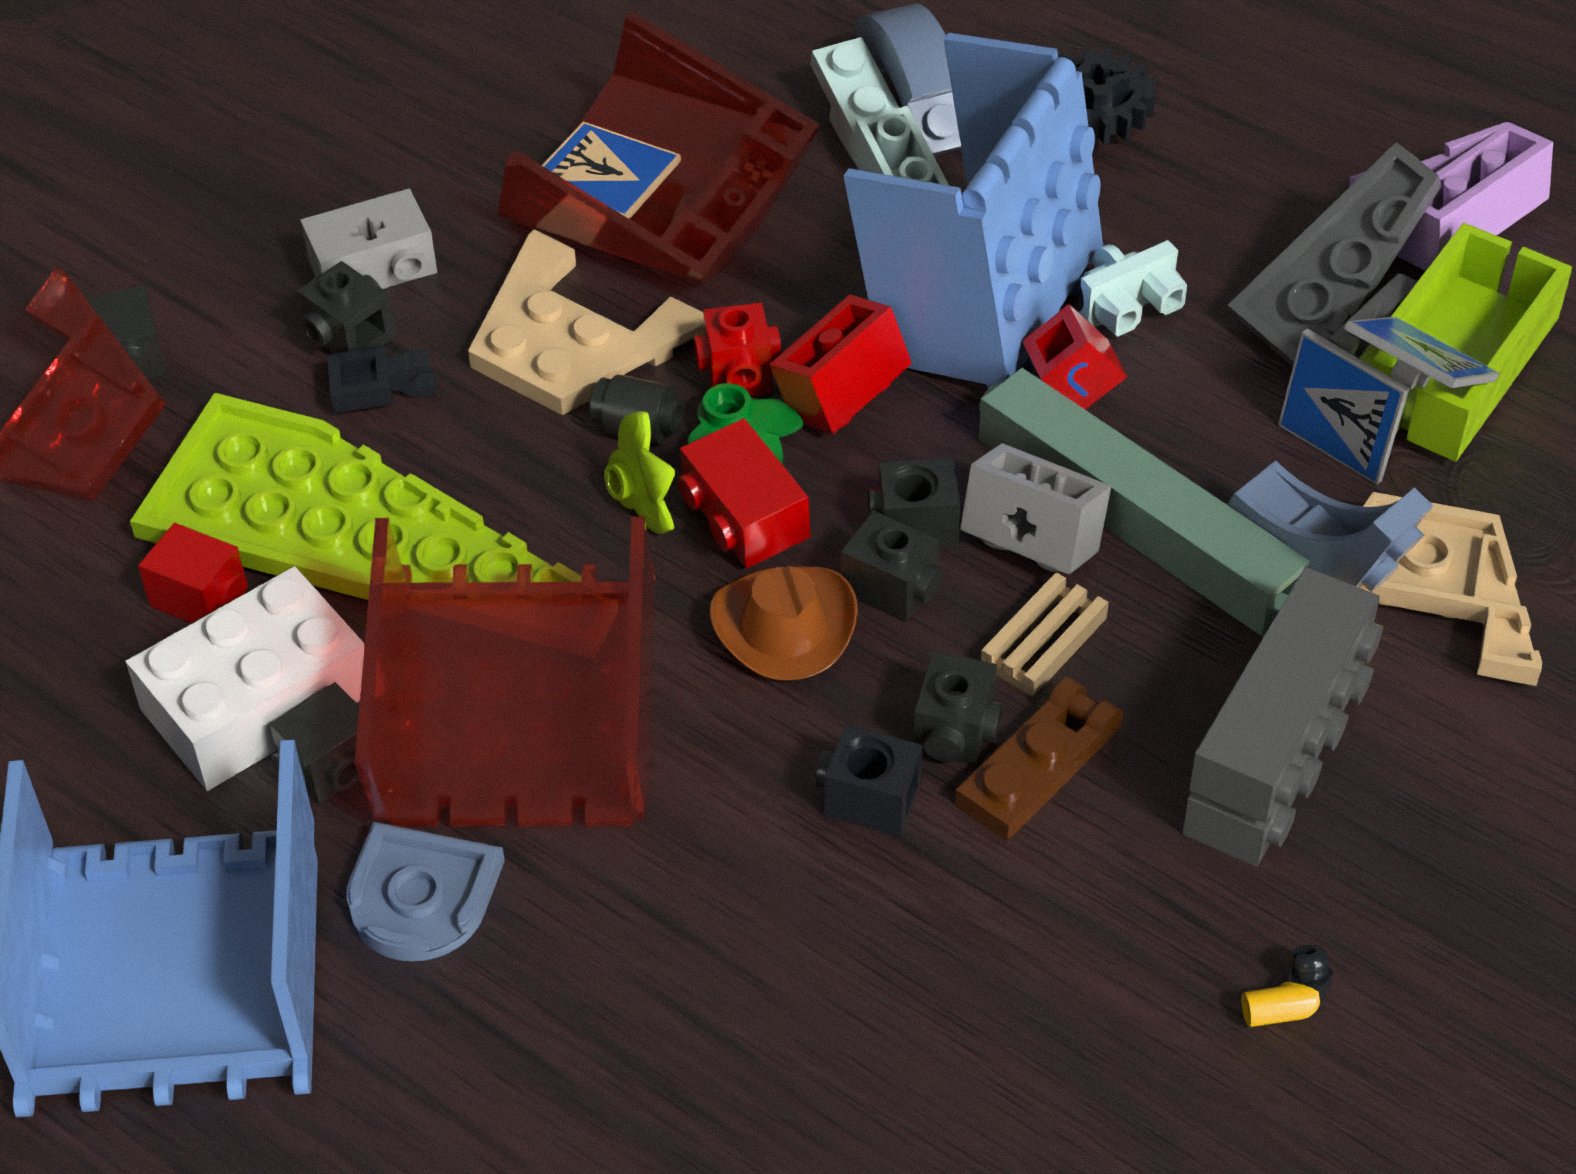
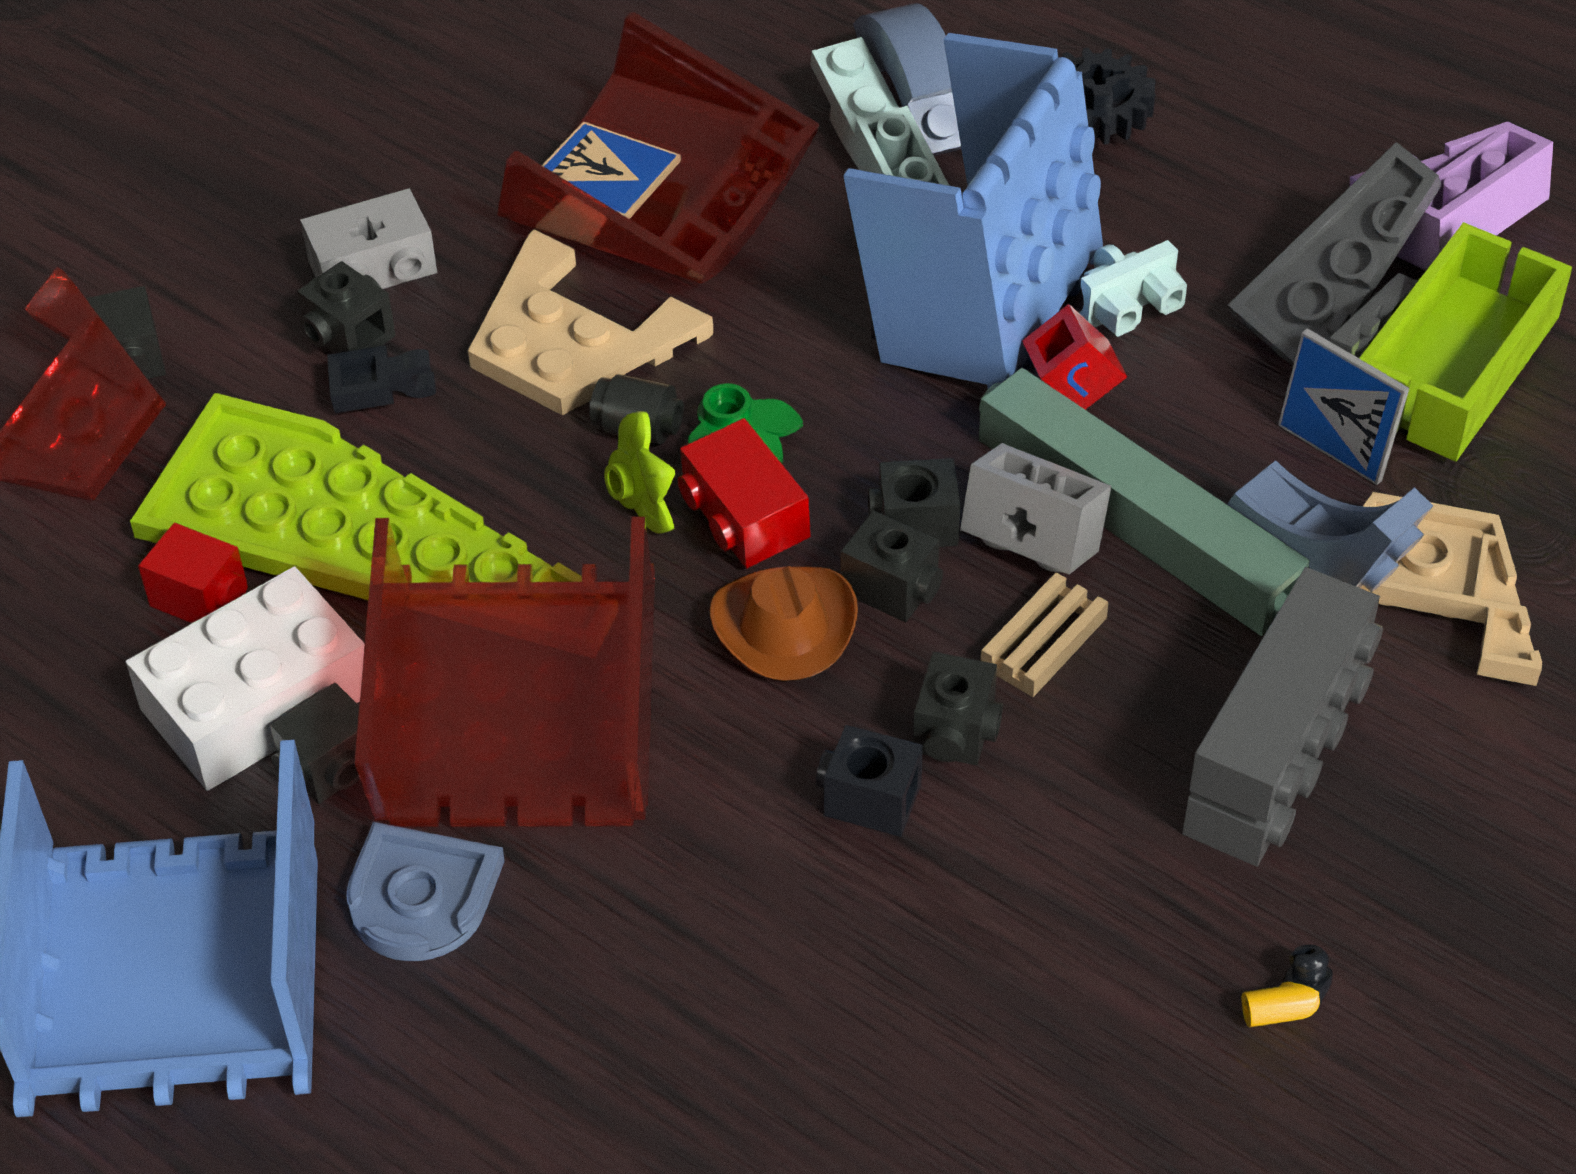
red brick [694,302,782,397] -> none
red brick [769,294,912,434] -> none
reddish brown plate [955,676,1124,841] -> none
piece [1345,316,1500,390] -> none

